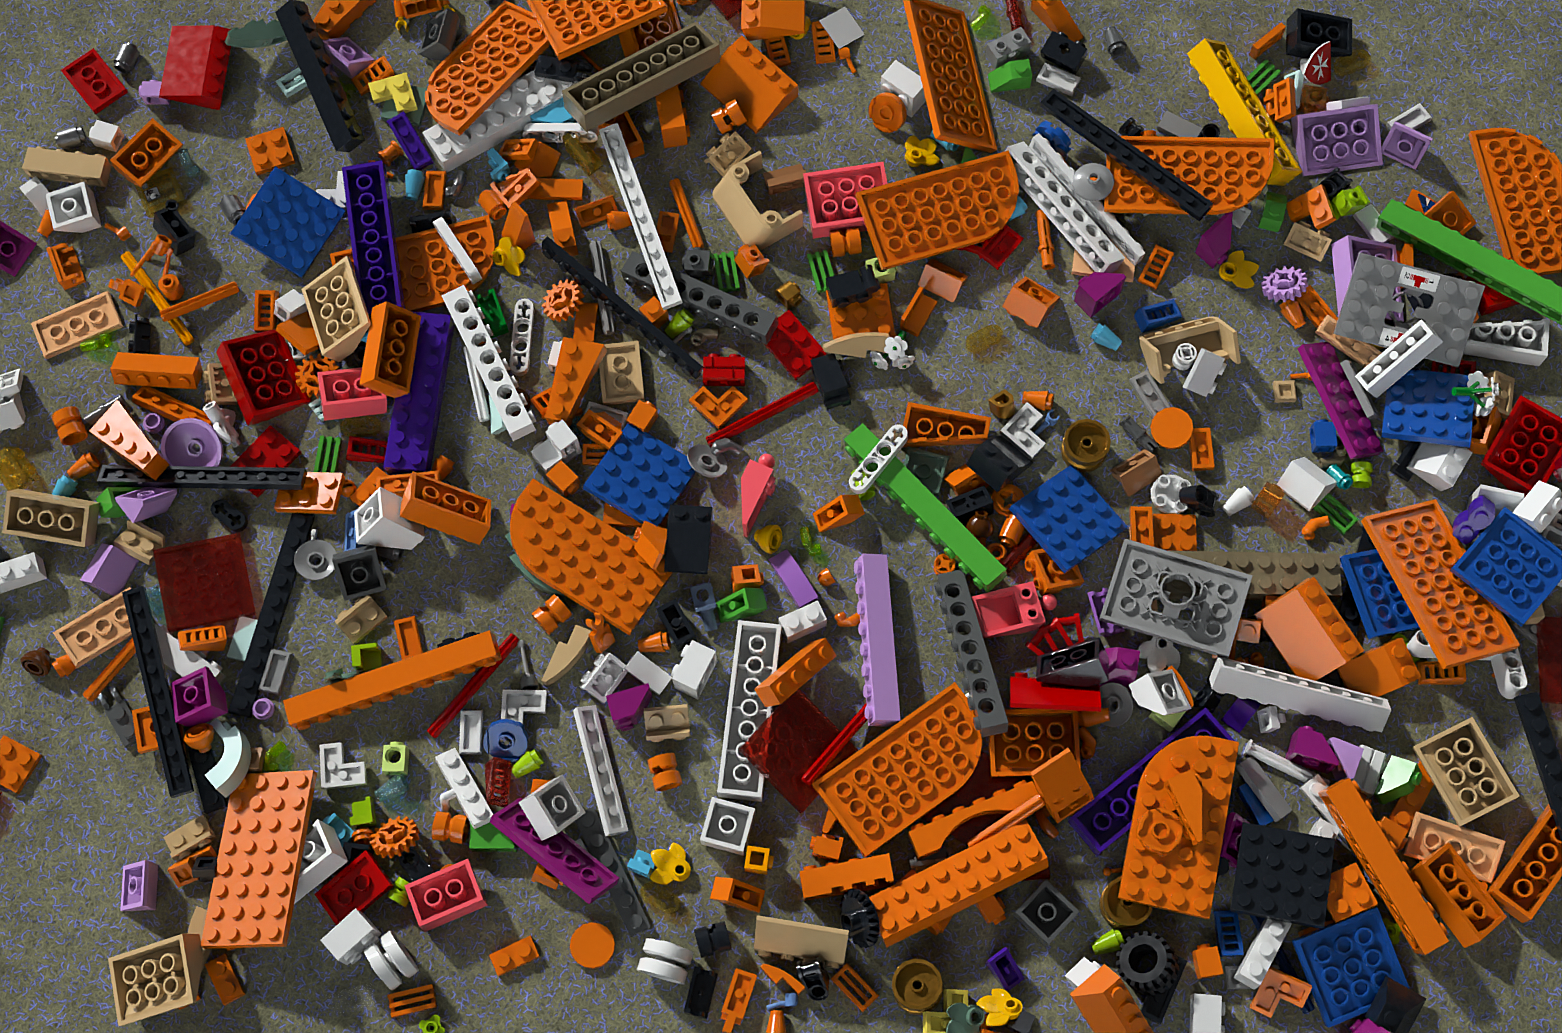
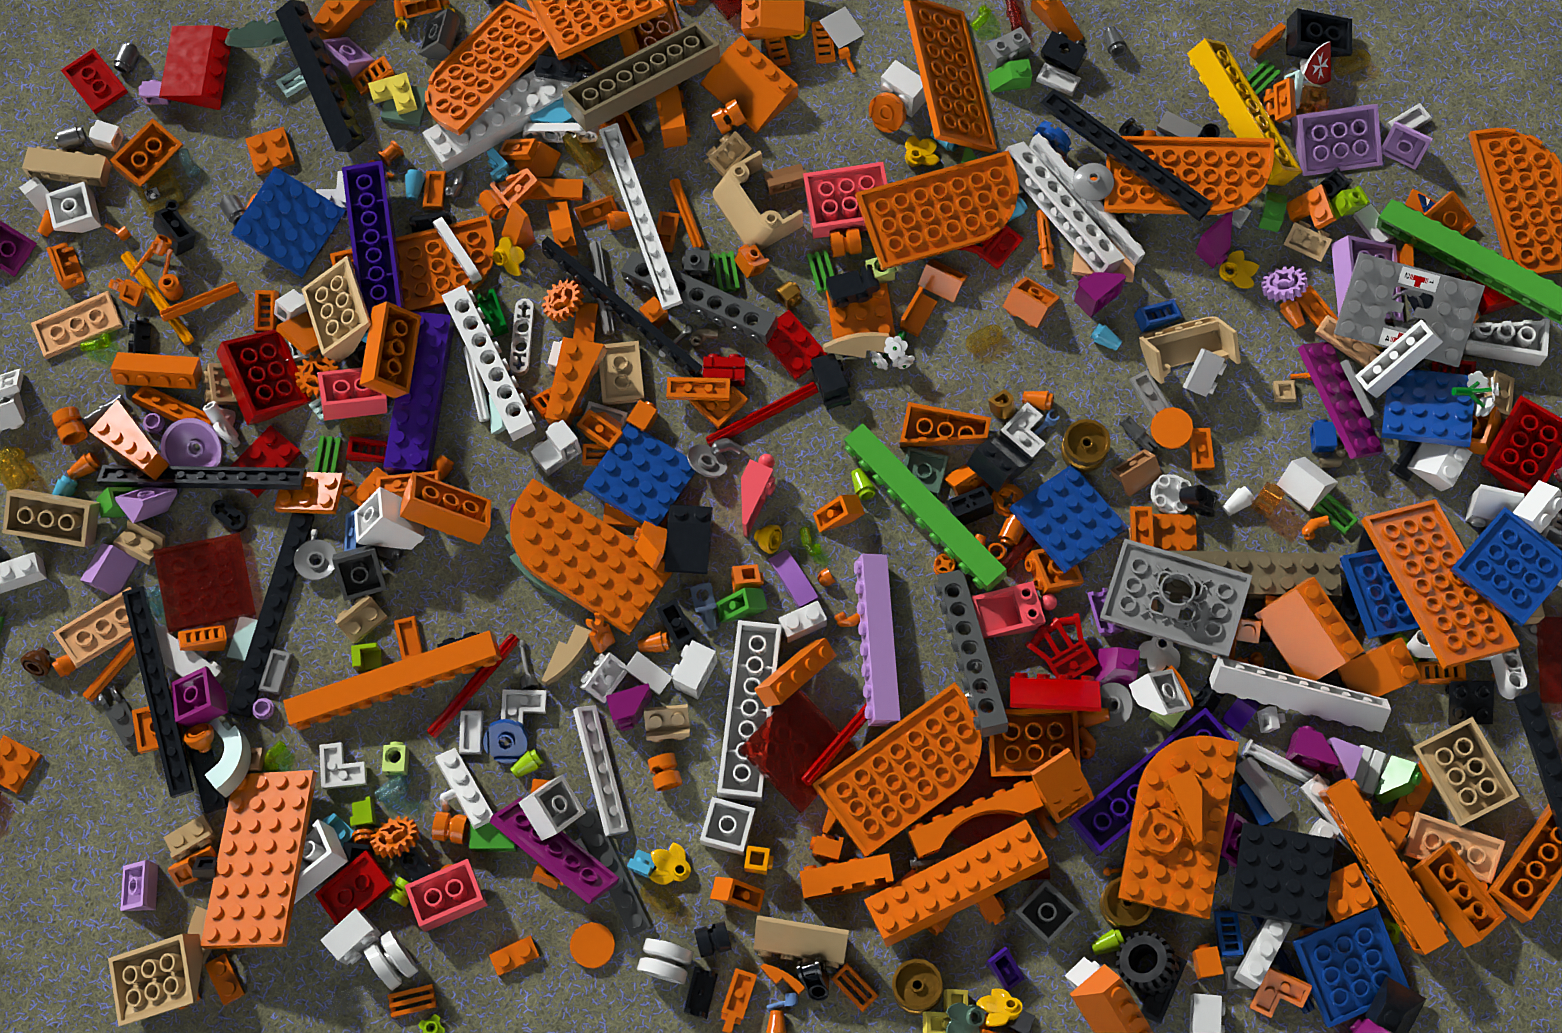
sand green plate [324,669,363,684] -> none
dark purple tile [387,111,434,171] -> none
clear red slope [485,757,512,808] -> none
orange wheel [531,594,572,635] -> none
orange brick [546,461,581,498] -> none
lime cone [665,308,695,338] -> none
black gear [840,889,880,948] -> none
white beam [849,424,908,494] -> none
reddish brown brick [965,510,994,538] -> none
orange axle [968,794,1045,847] -> none
black slope [1036,637,1109,687] -> none
orange slope [1138,244,1174,290] -> none
white wheel [1172,343,1197,370] -> none
white tile [1326,96,1370,110] -> none
teal pin [1326,464,1353,490] -> none
lime wheel [1351,461,1373,488] -> none
dark purple brick [1453,495,1495,544] -> none
none -> orange plate [666,377,730,401]
none -> black hinge [1445,681,1494,725]

